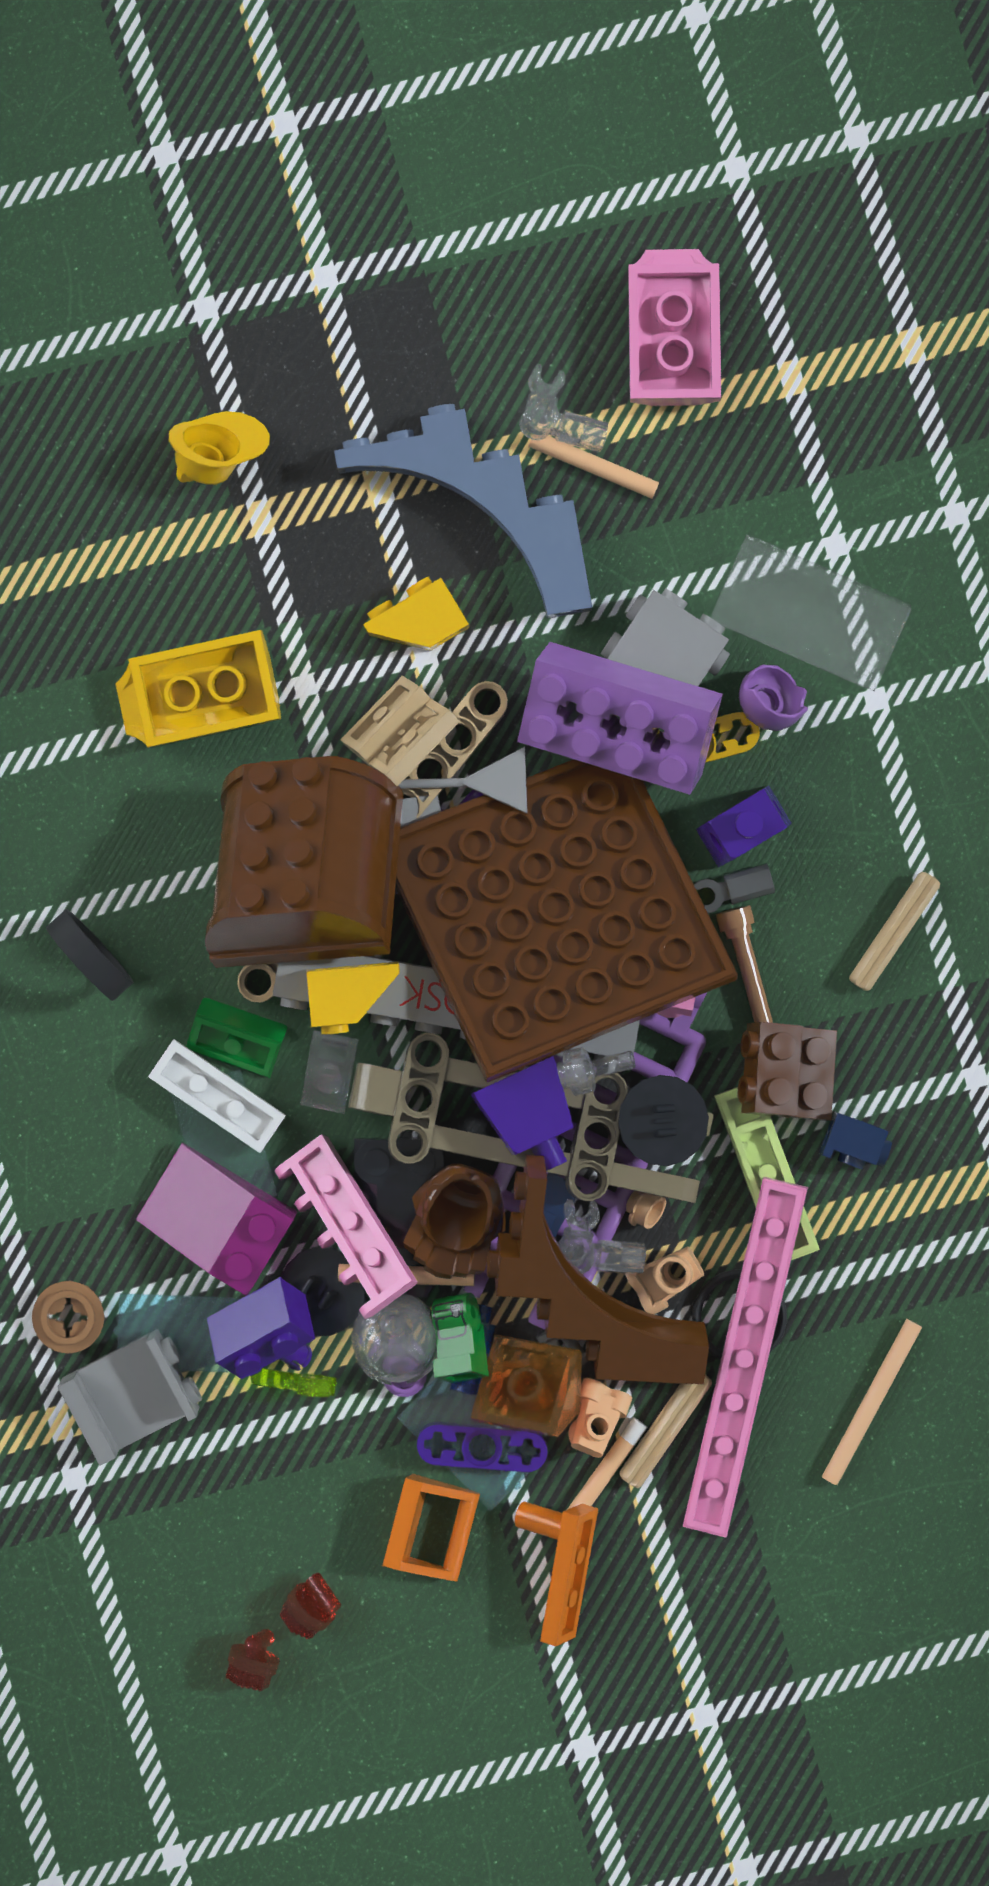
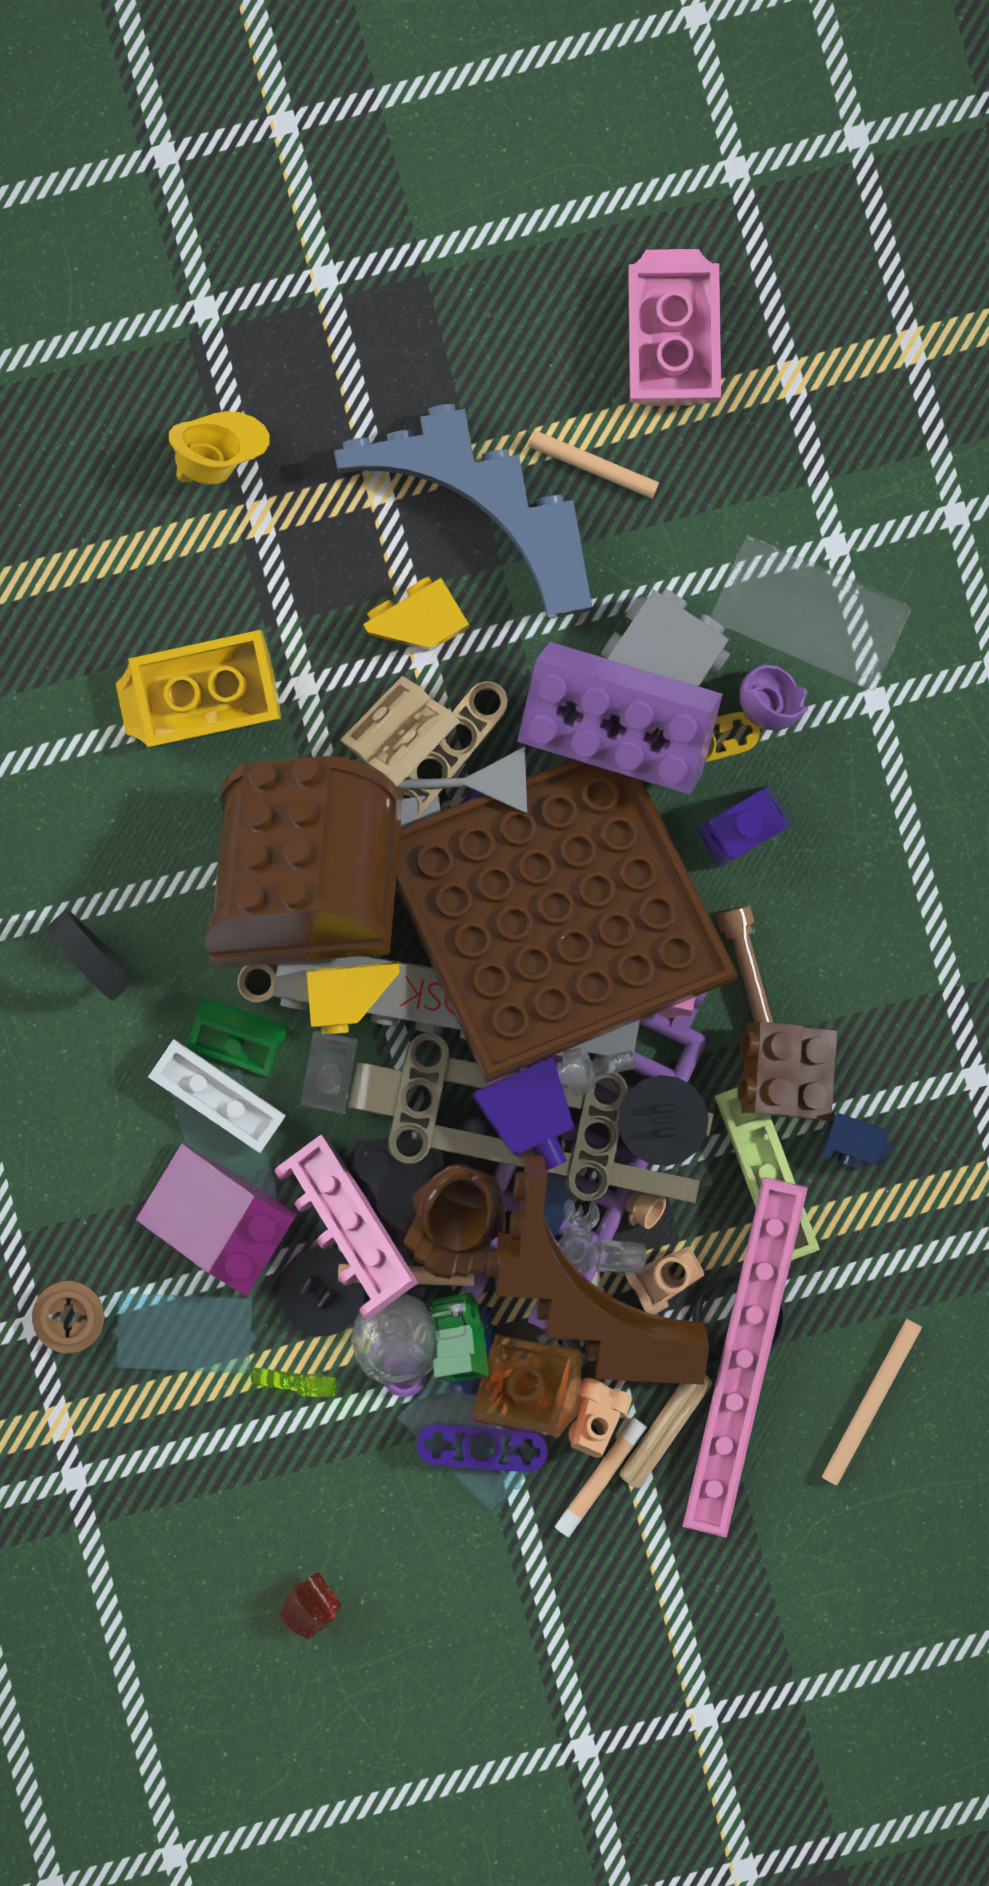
light grey panel [58,1329,202,1466] -> none
dark purple brick [207,1277,315,1379] -> none
clear red piece [225,1629,280,1692] -> none
orange tile [382,1474,480,1581] -> none
orange piece [515,1501,598,1647] -> none
clear bar [519,364,609,453] -> none
dark grey bar [694,863,775,913] -> none
tan axle [849,872,940,991] -> none

